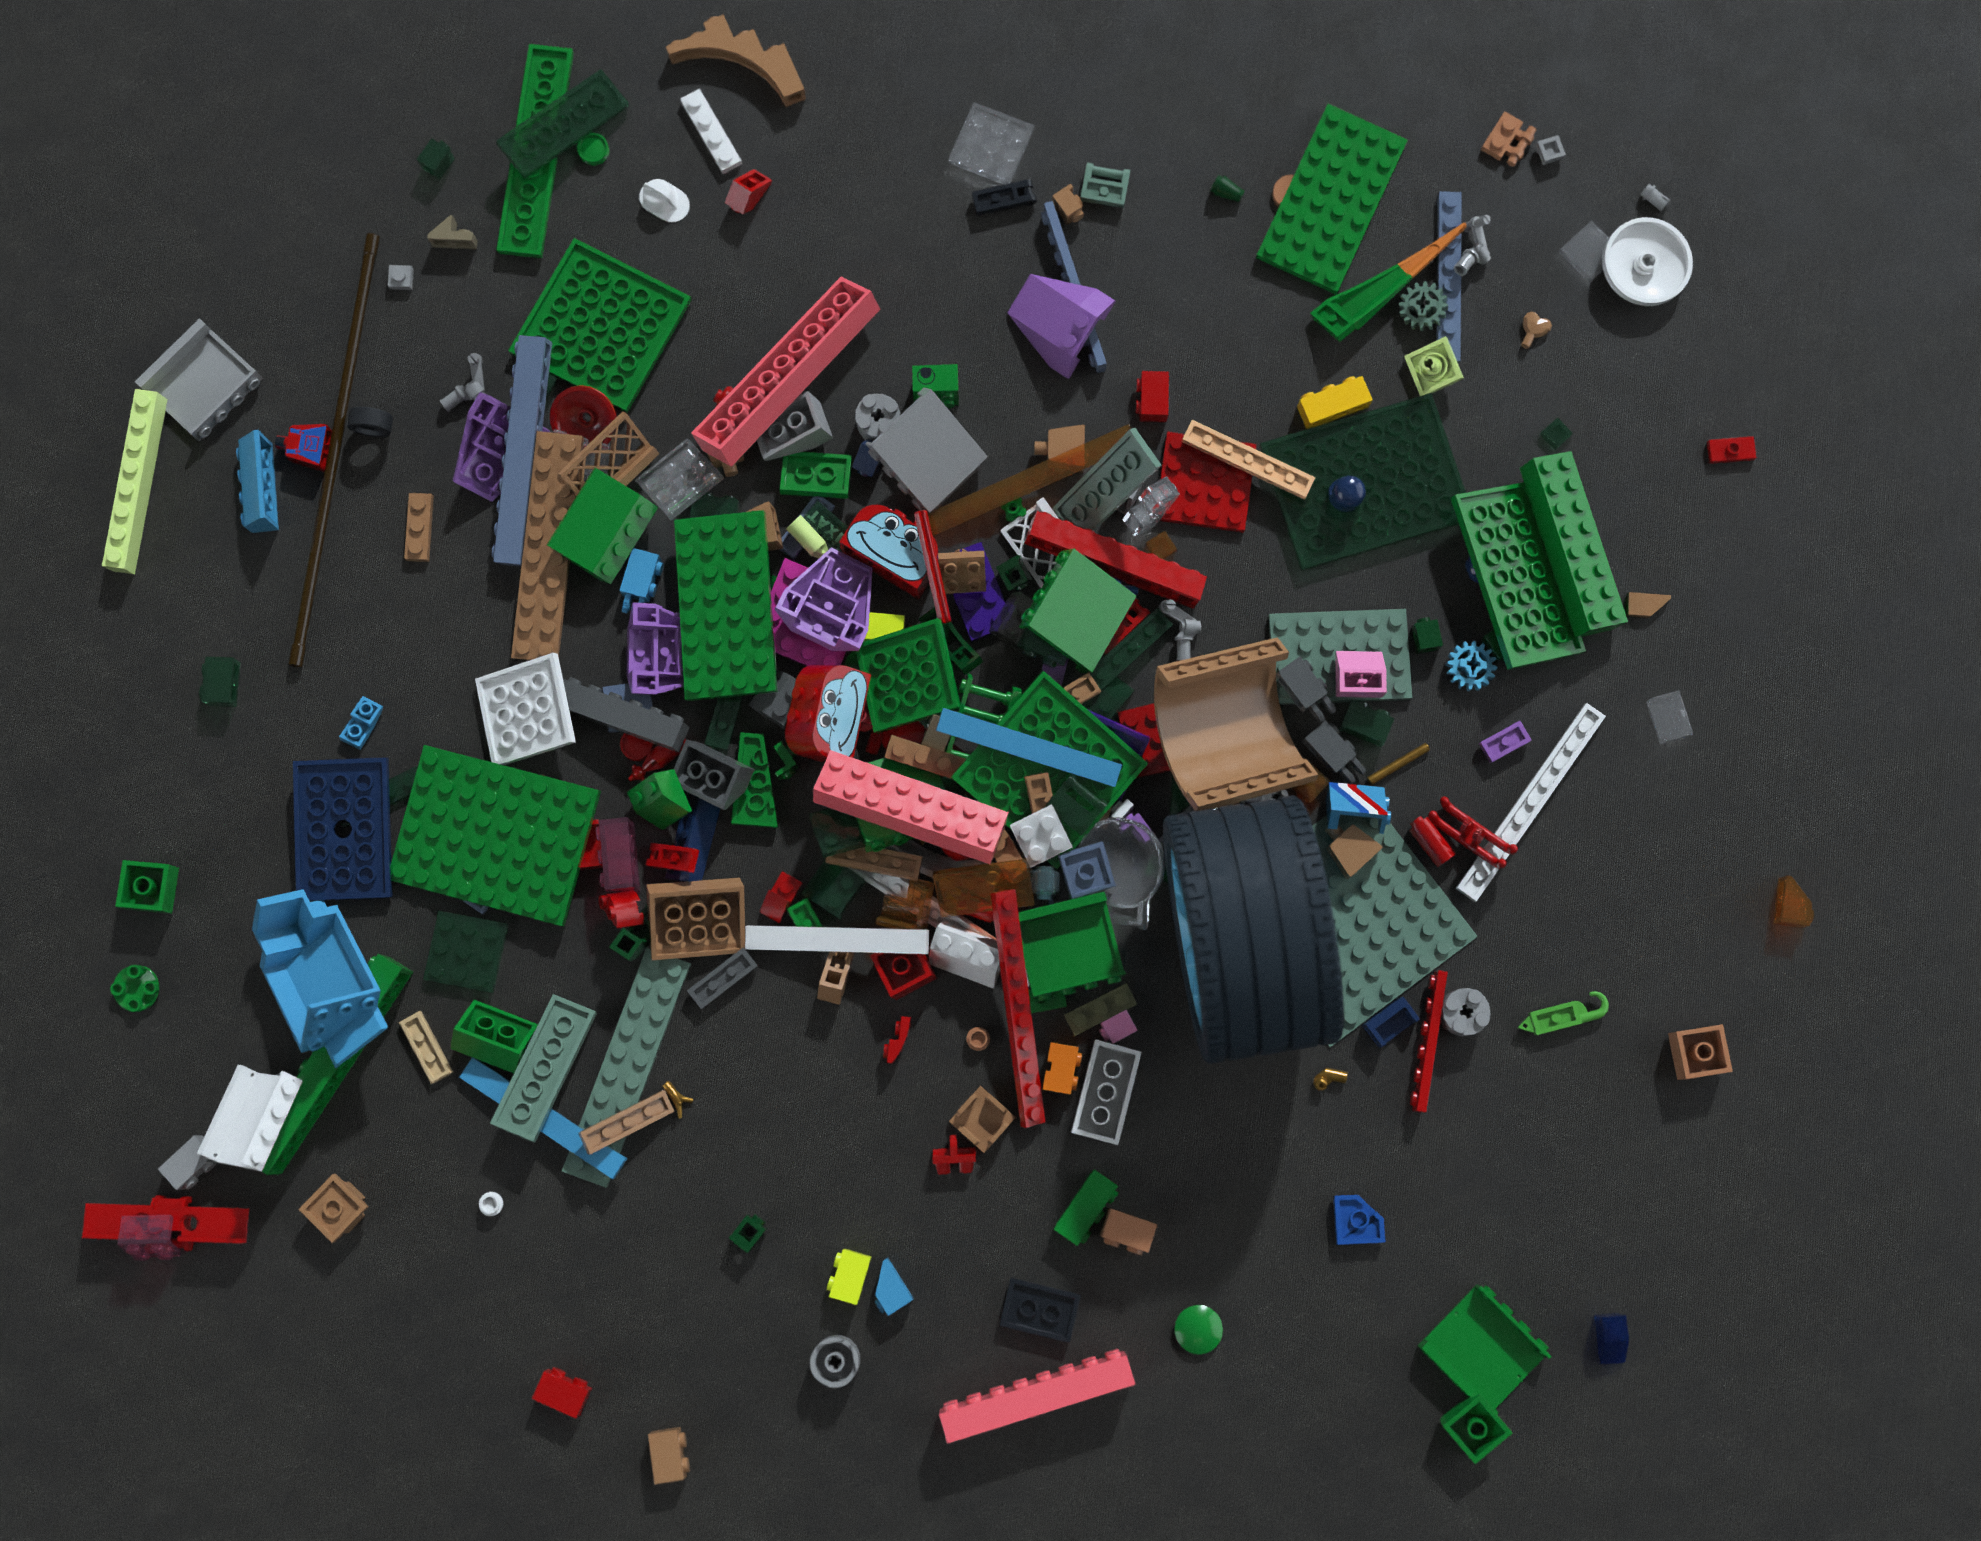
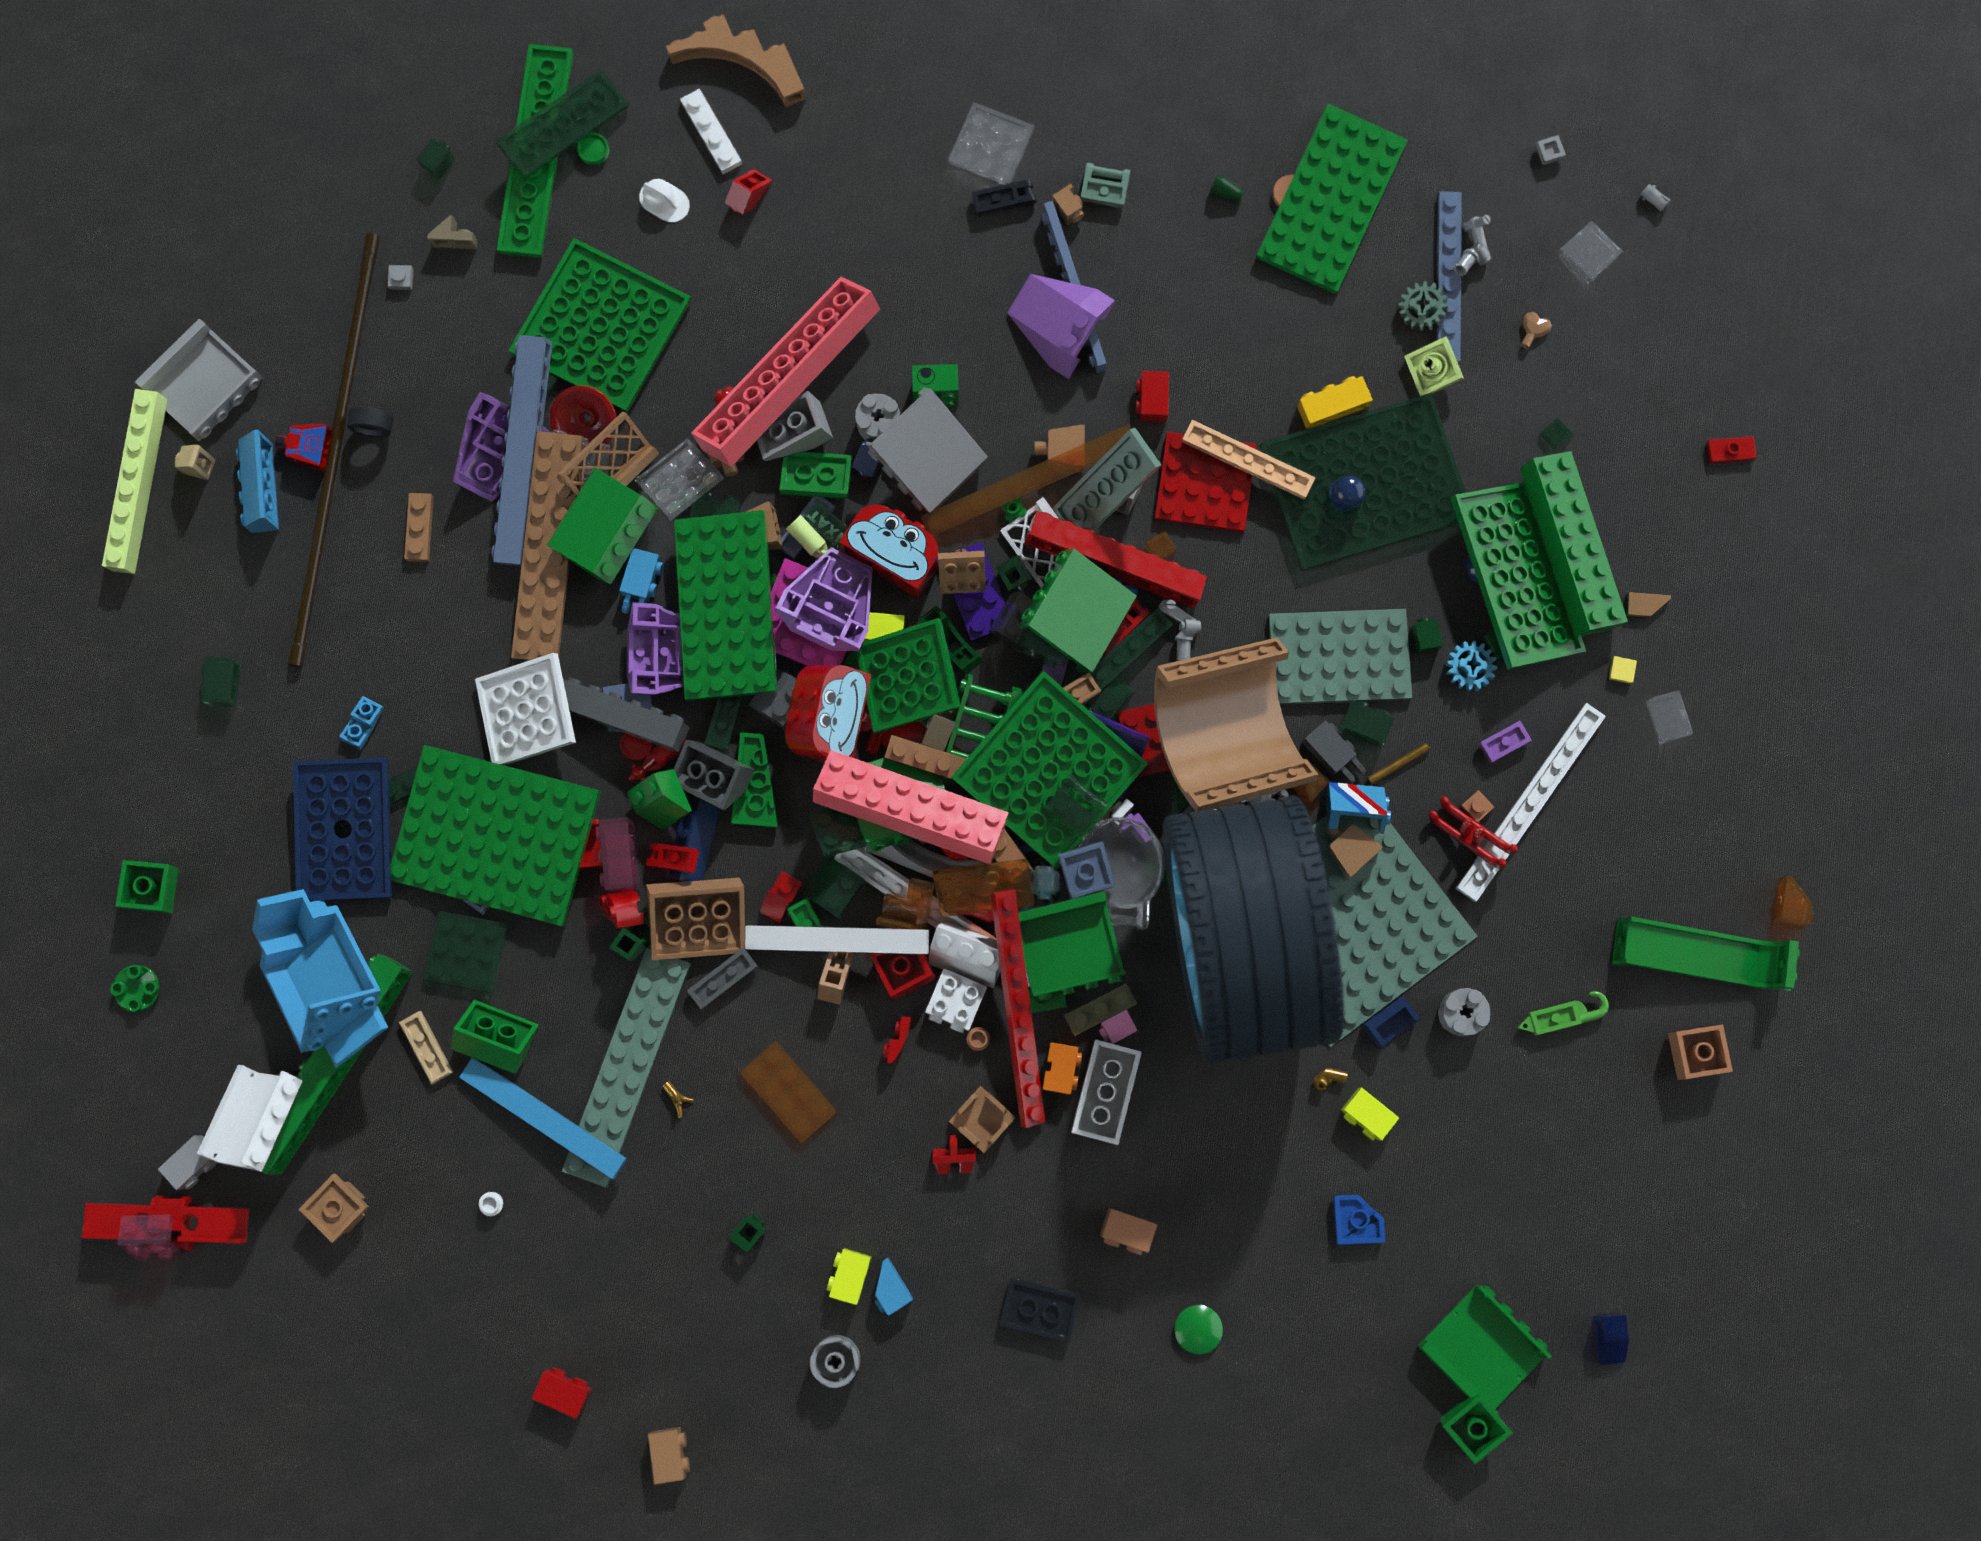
light grey pin [440,353,485,412] -> none
sand green plate [490,994,597,1143] -> none
medium nougat plate [578,1090,674,1155] -> none
green bracket [773,742,798,780] -> none
medium nougat plate [826,838,923,881] -> none
red axle [914,510,951,624] -> none
dark azure tile [936,708,1122,787] -> none
coral brick [939,1349,1135,1443] -> none
white plate [1010,804,1072,868] -> none
medium nougat tile [1024,772,1053,814] -> none
green brick [1053,1169,1119,1246] -> none
clear arch [1122,476,1180,537] -> none
dark grey hinge [1276,656,1336,722] -> none
green plate [1310,222,1467,342] -> none
bright pink slope [1335,651,1387,698] -> none
red brick [1409,816,1456,867] -> none
red plate [1410,970,1448,1113] -> none
nougat plate [1481,111,1536,167] -> none
white dish [1602,217,1693,306] -> none
none -> tan slope [175,445,215,480]
none -> clear orange plate [740,1041,838,1144]
none -> white brick [926,969,987,1033]
none -> neon yellow brick [1341,1088,1399,1141]
none -> nougat plate [1460,790,1494,822]
none -> light yellow tile [1608,656,1637,684]
none -> green panel [1612,916,1800,991]

